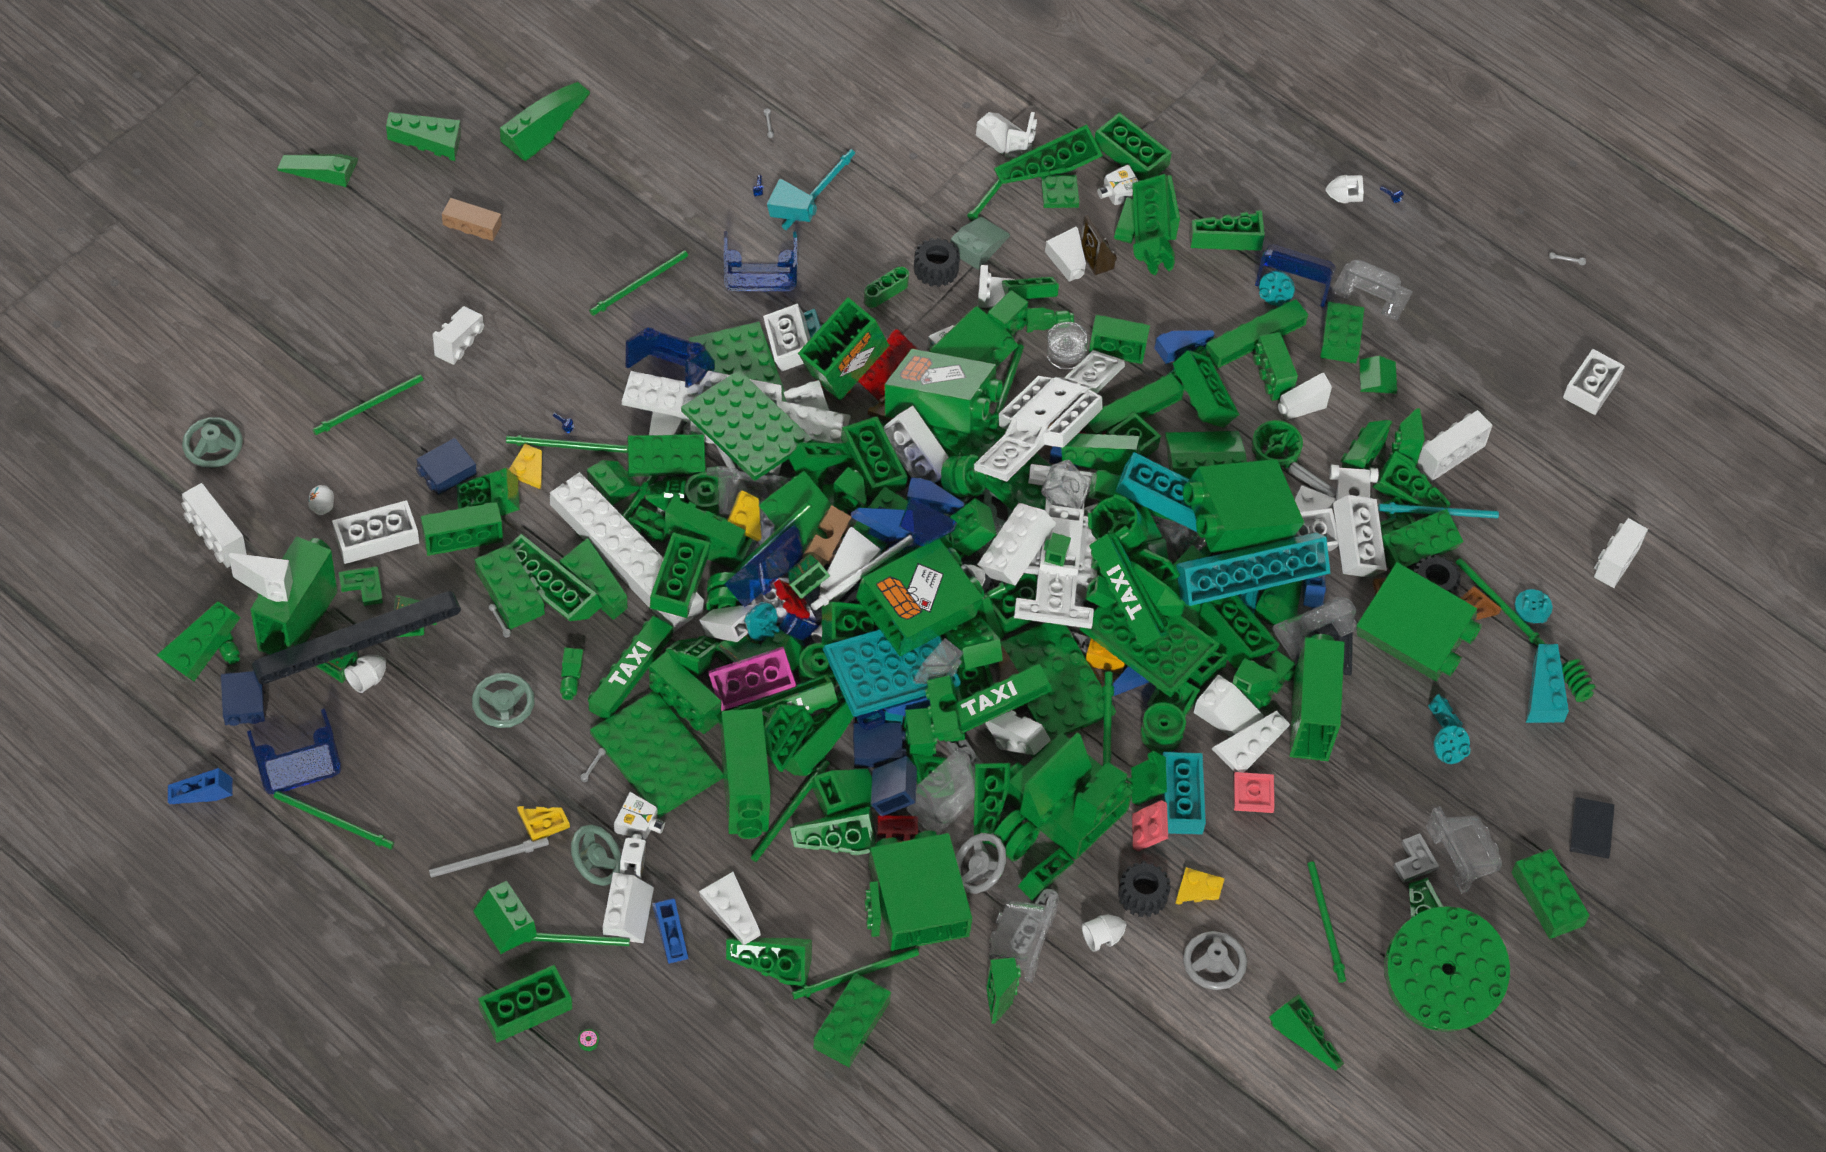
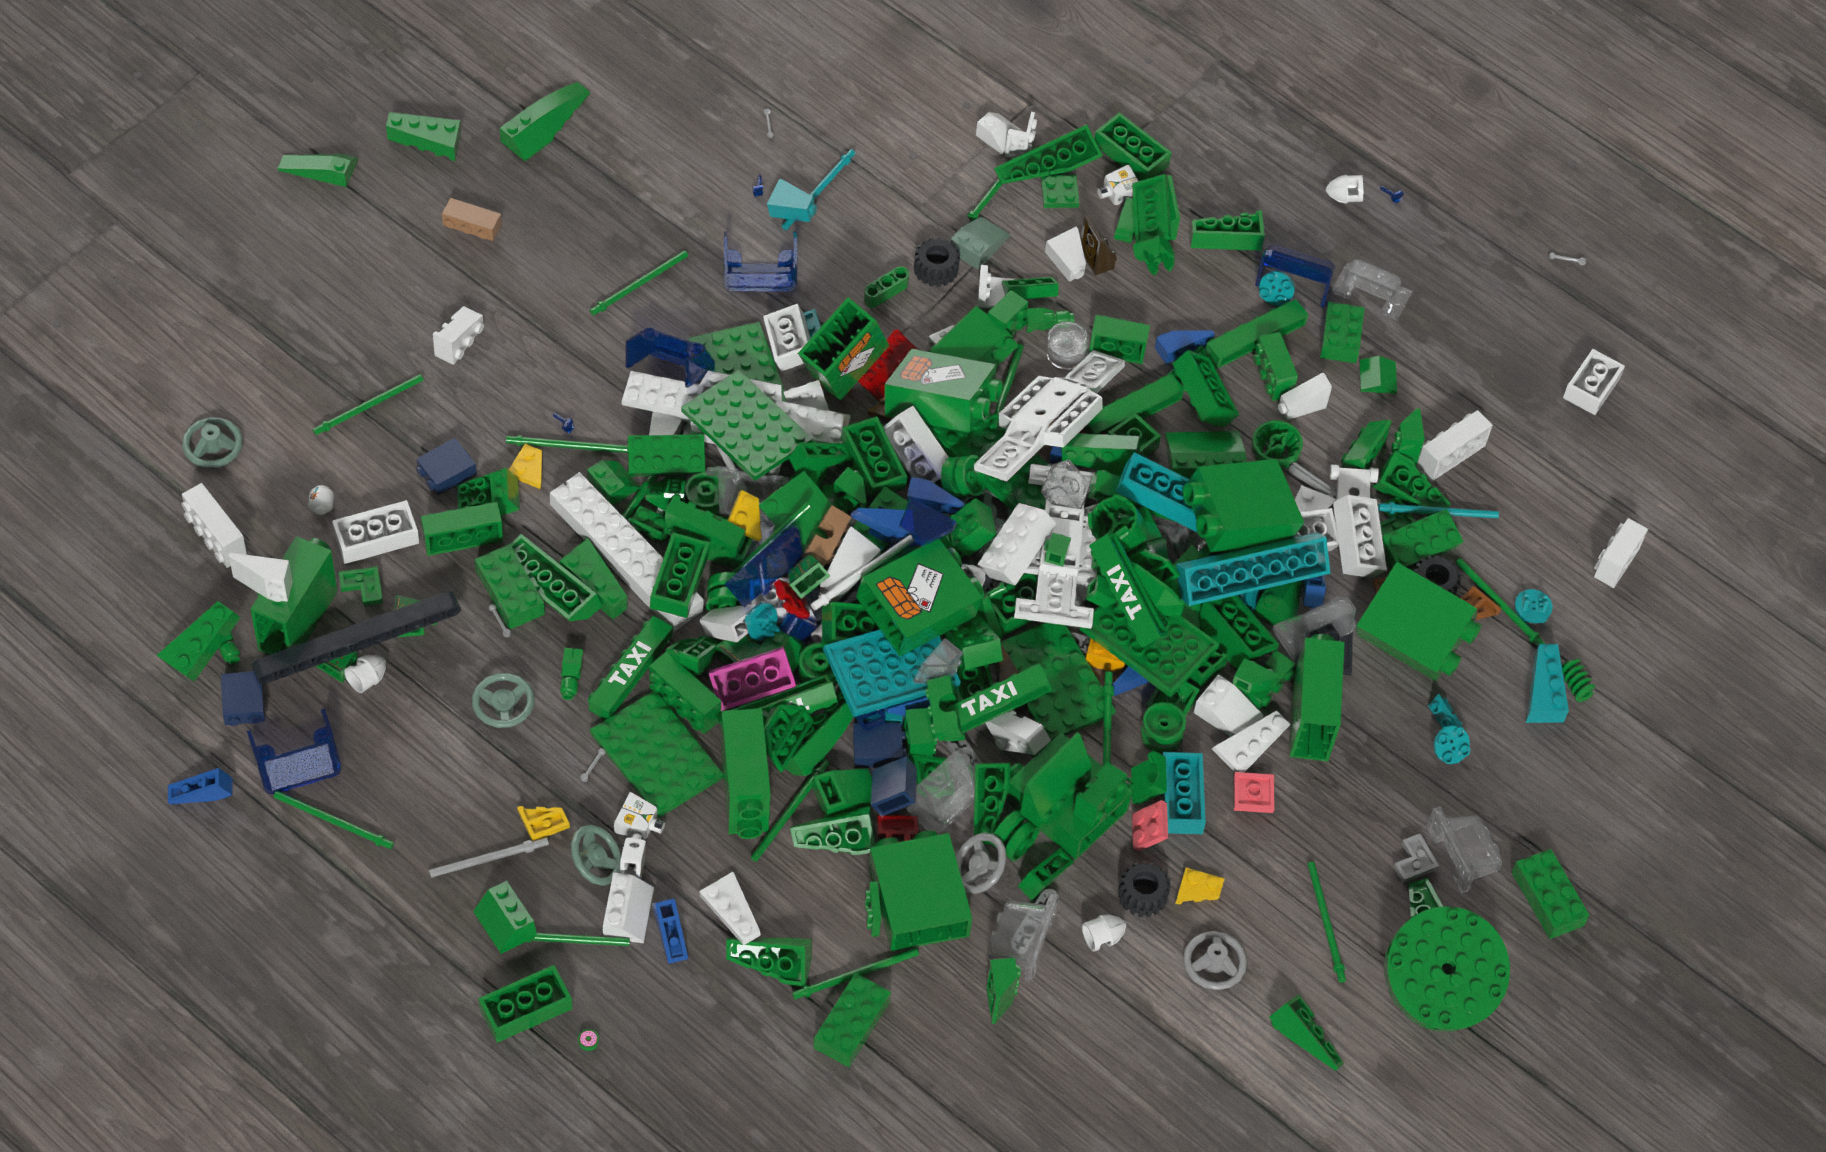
black tile [1569,797,1615,859] -> none

